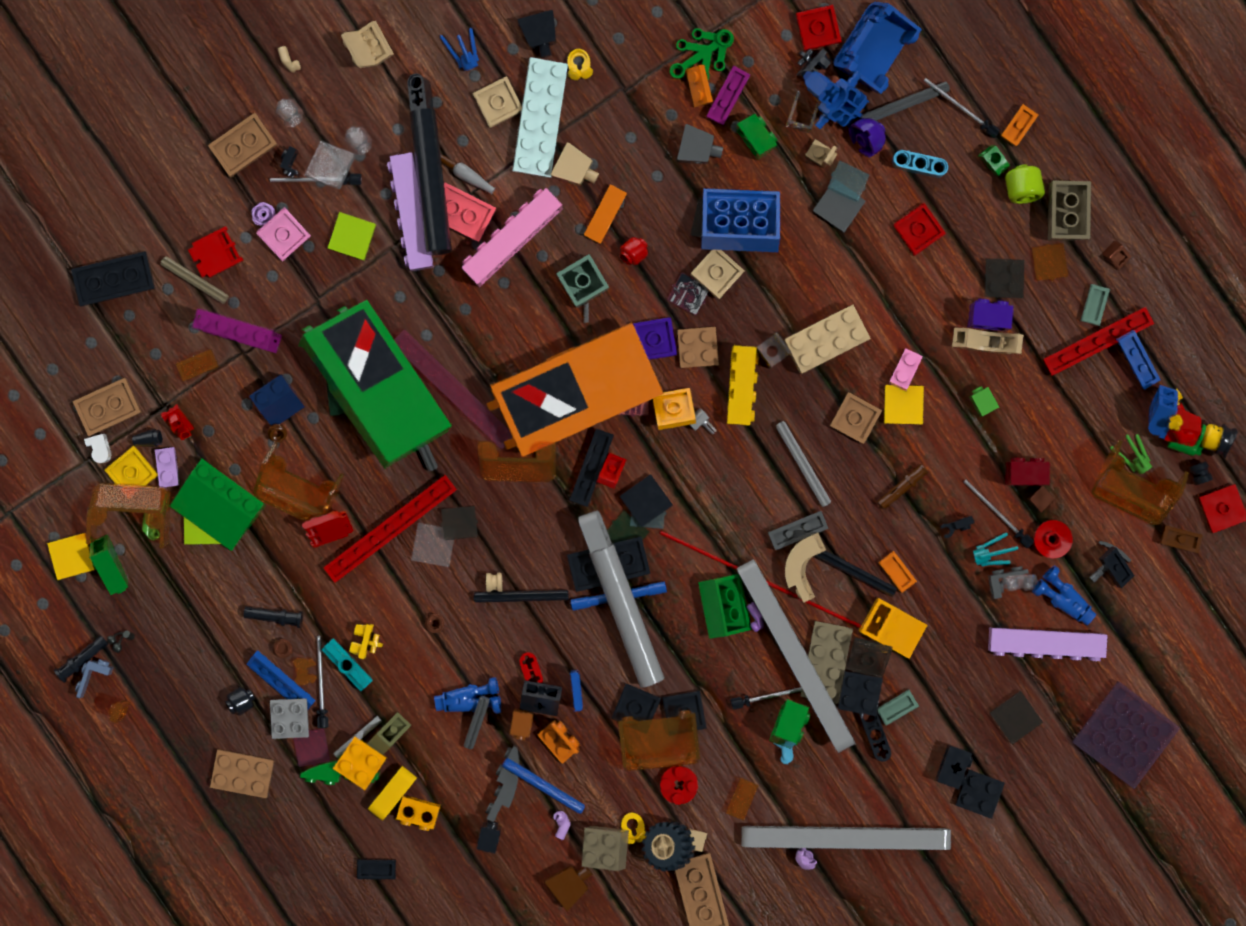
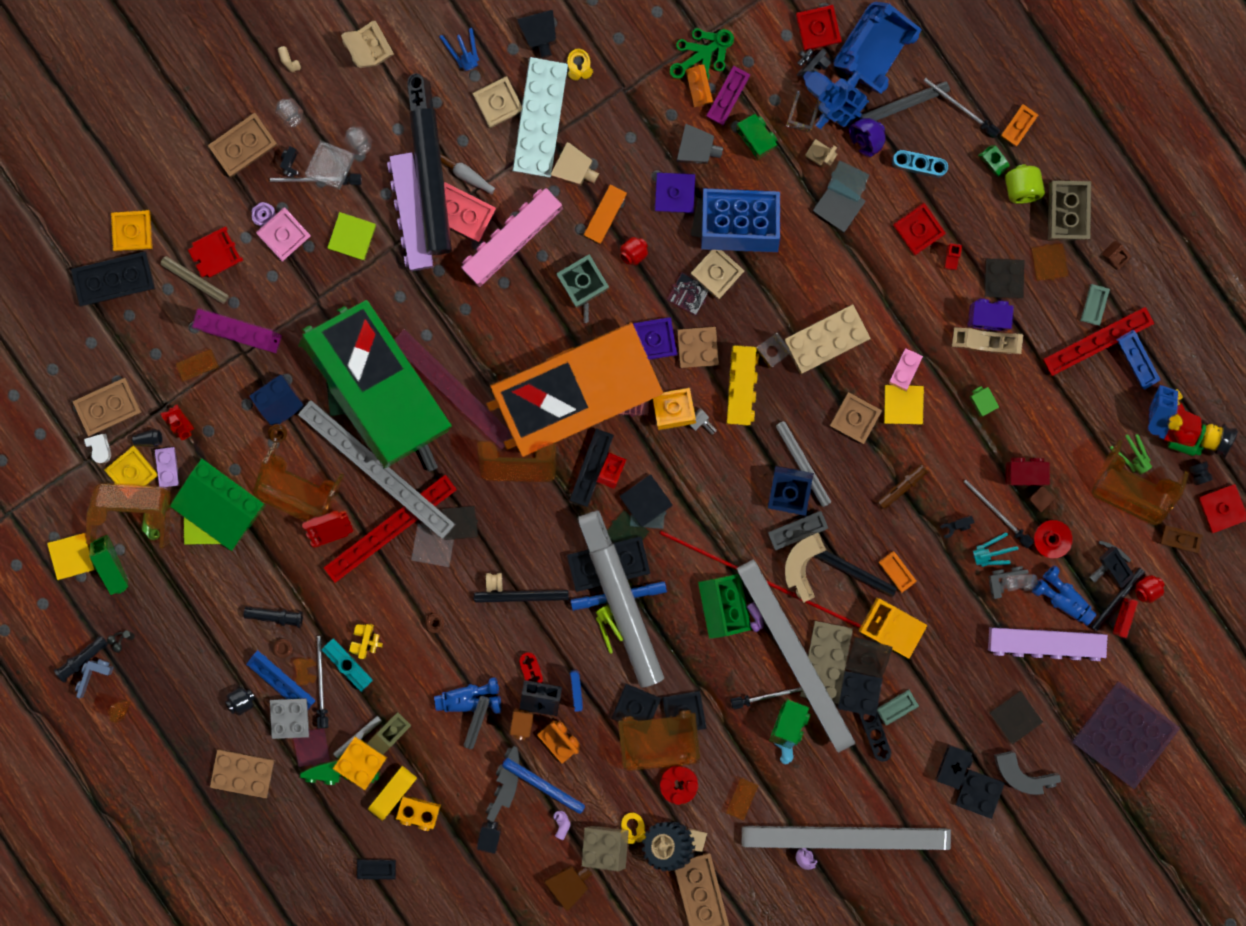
none -> light orange tile [111,210,153,252]
none -> light grey plate [298,400,456,539]
none -> lime plant [596,605,623,654]
none -> dark purple plate [655,173,695,213]
none -> dark blue brick [768,466,814,516]
none -> red piece [944,243,962,271]
none -> dark grey arch [994,751,1061,795]
none -> black bar [1091,568,1145,631]
none -> red tile [1112,598,1138,638]
none -> red head [1135,575,1165,603]

